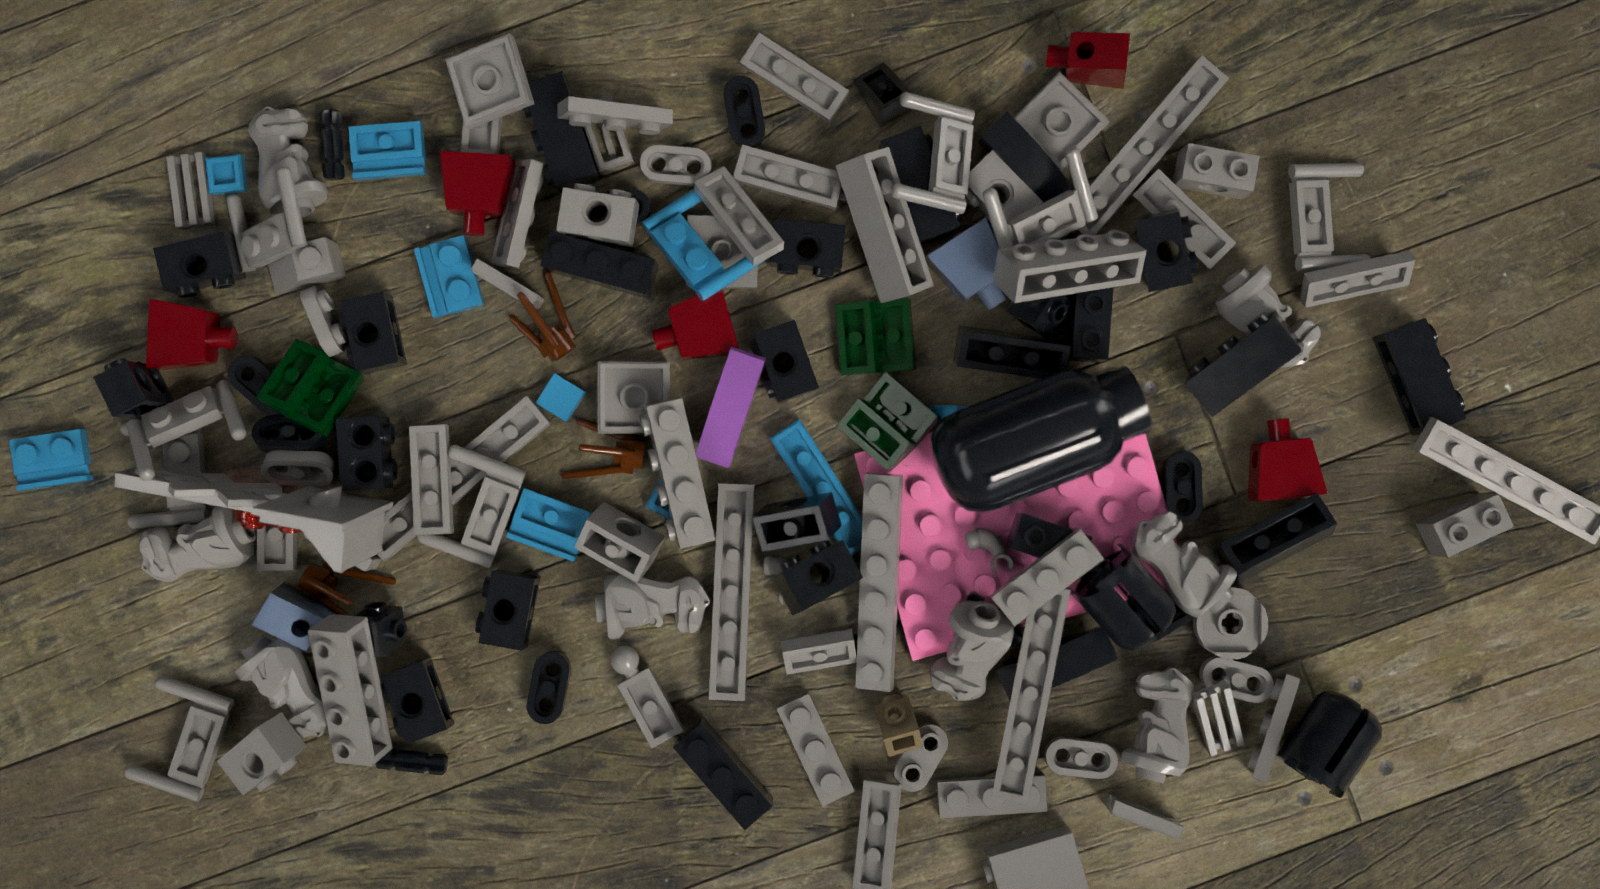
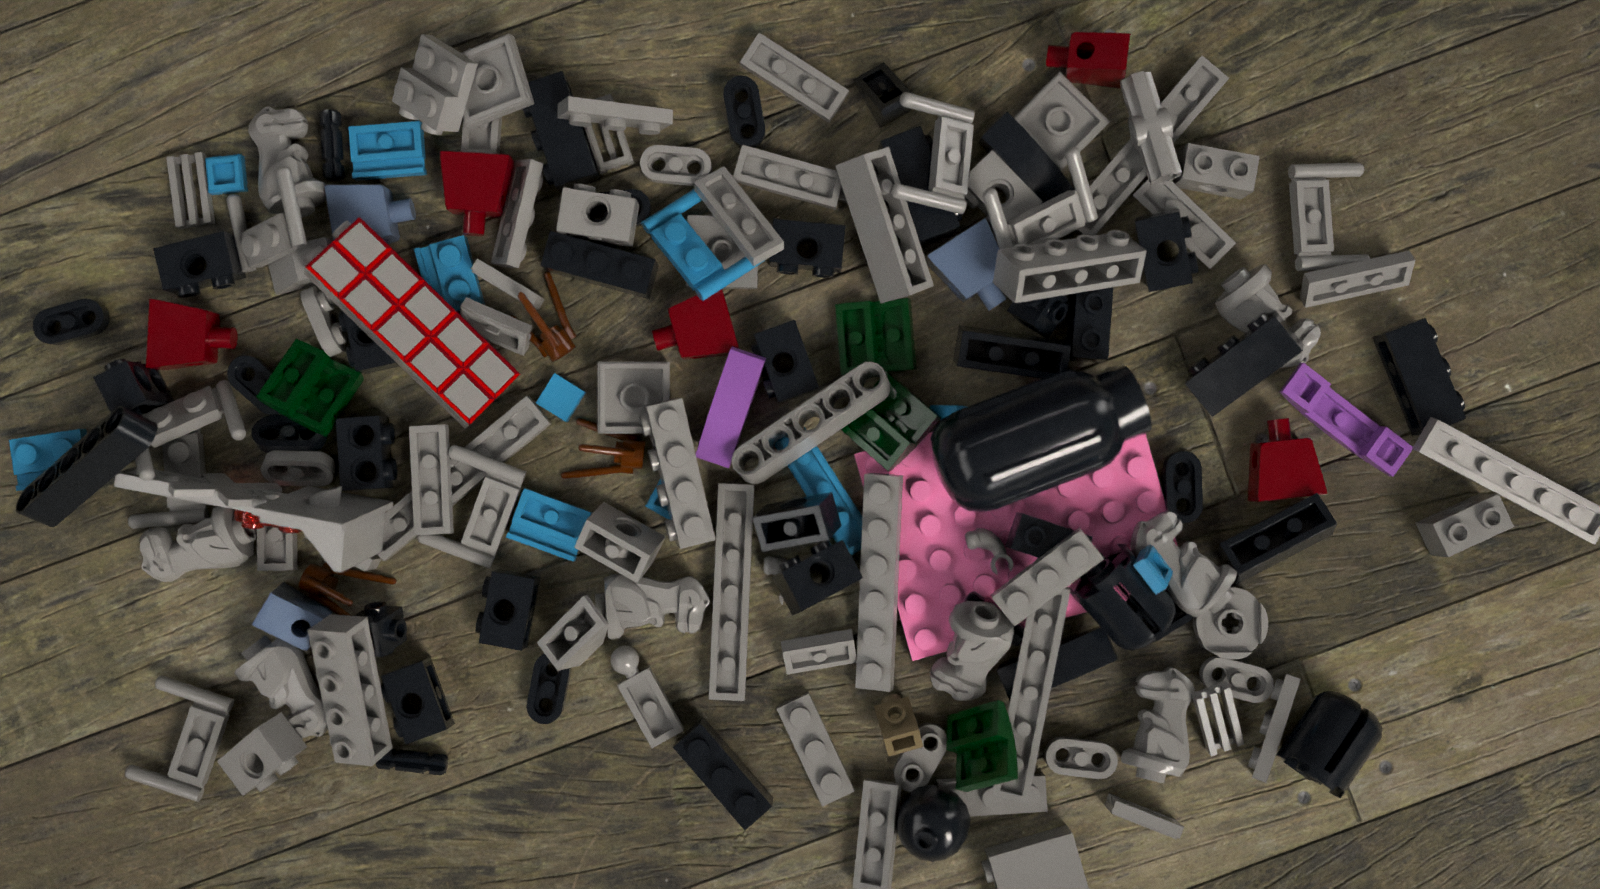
none -> black beam [16,406,158,527]
none -> black plate [33,299,110,345]
none -> light grey brick [304,217,520,429]
none -> sand blue torso [324,185,416,244]
none -> light grey plate [392,34,478,135]
none -> light grey tile [460,297,532,356]
none -> light grey slope [537,595,609,671]
none -> light grey beam [732,362,890,484]
none -> black cylinder [896,785,971,862]
none -> dark green slope [946,700,1018,792]
none -> light grey piece [1120,71,1182,185]
none -> dark azure tile [1133,544,1173,594]
none -> medium lavender slope [1279,362,1413,477]

